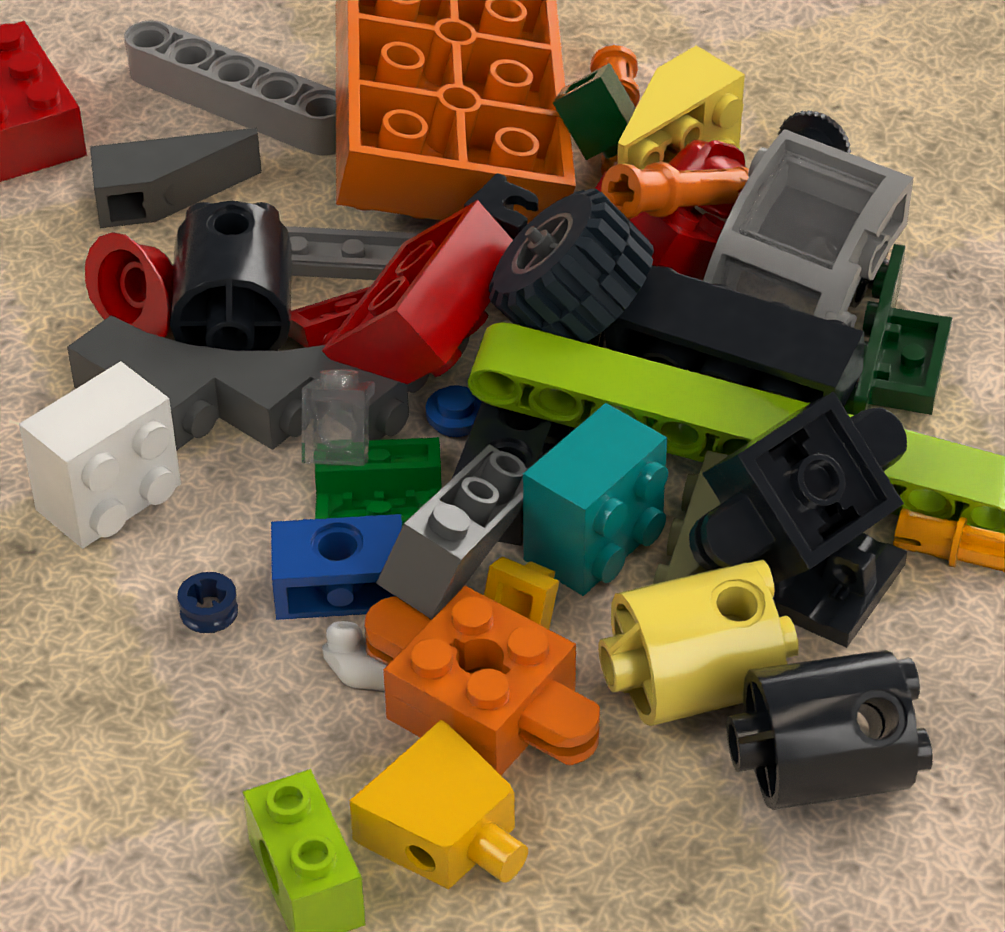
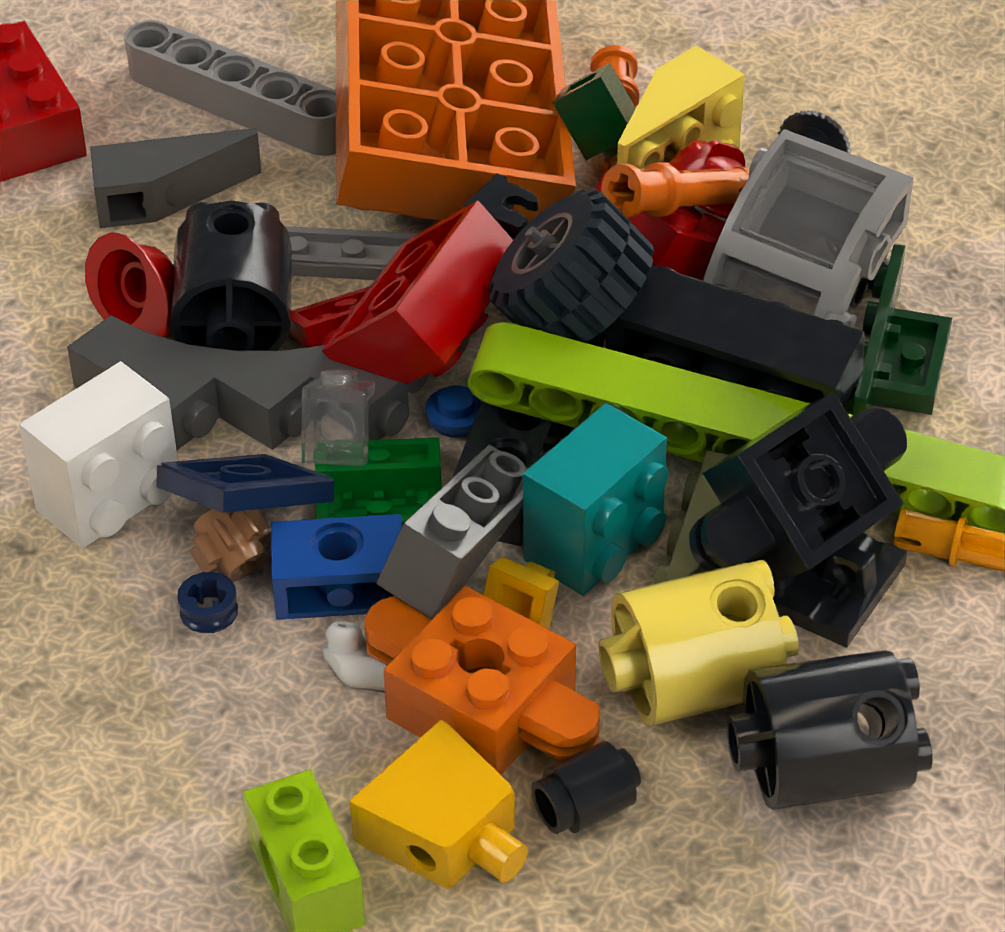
none -> dark blue tile [156,454,334,513]
none -> medium nougat gear [189,508,271,582]
none -> black brick [531,741,641,834]

